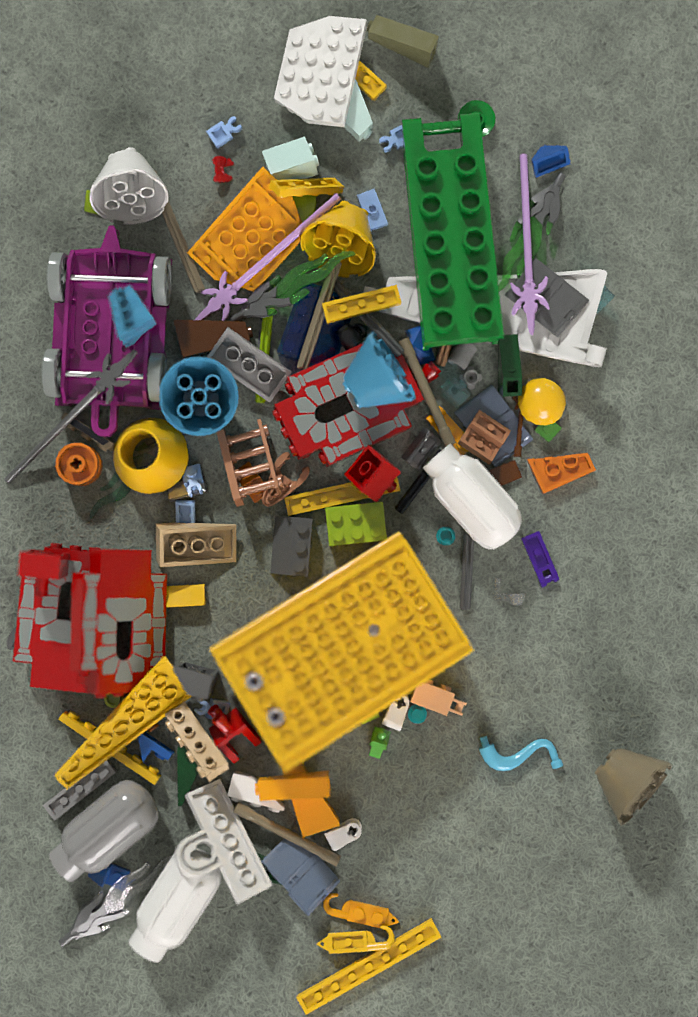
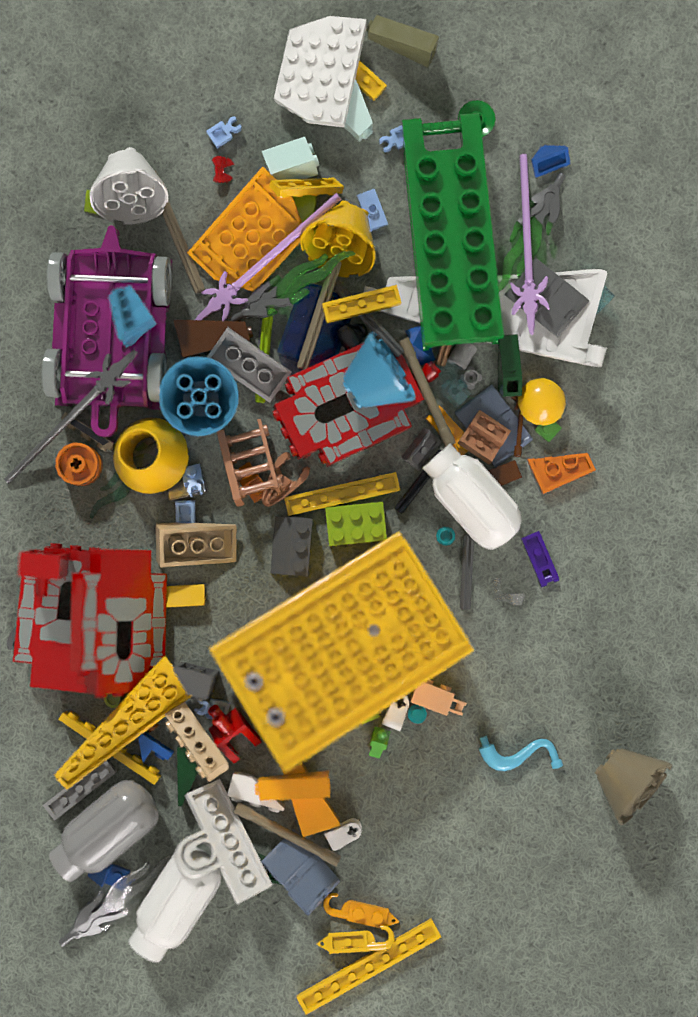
red brick [344,444,401,502] -> none

